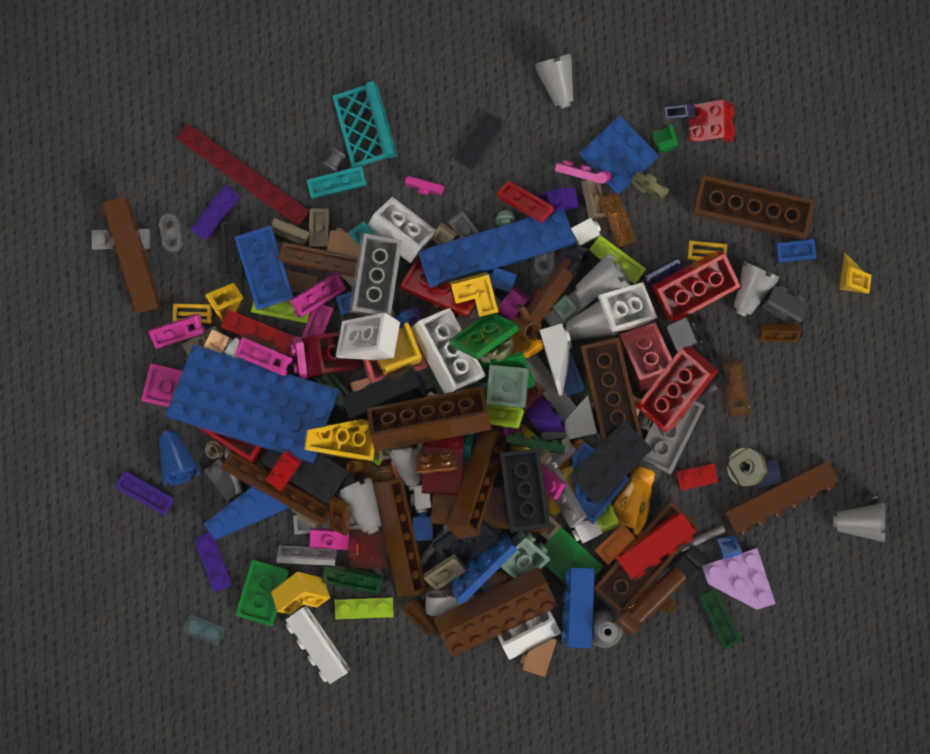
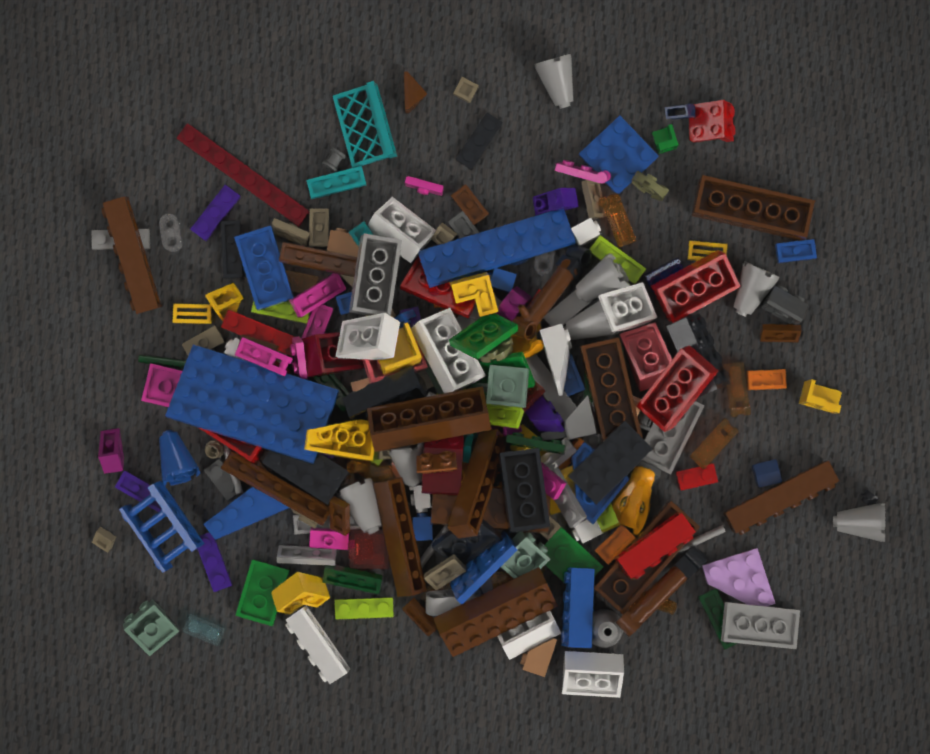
dark pink plate [149,313,206,349] -> none
light nougat plate [204,329,230,353] -> none
red plate [265,449,302,491] -> none
sand green plate [496,210,515,226] -> none
red plate [497,180,554,223] -> none
sand green tile [552,294,578,322] -> none
blue plate [716,535,742,559] -> none
olive plate [727,448,767,486] -> none
yellow slope [839,253,872,294] -> none
none -> dark tan plate [92,527,116,553]
none -> magenta slope [98,428,124,474]
none -> blue fence [119,481,205,573]
none -> sand green plate [123,600,179,656]
none -> dark green bar [138,355,186,368]
none -> reddish brown slope [404,71,427,113]
none -> reddish brown plate [451,184,489,226]
none -> dark tan plate [453,77,479,103]
none -> white slope [562,651,624,698]
none -> clear orange plate [690,418,739,469]
none -> light grey plate [721,602,800,649]
none -> orange plate [746,369,787,390]
none -> yellow panel [799,379,842,414]

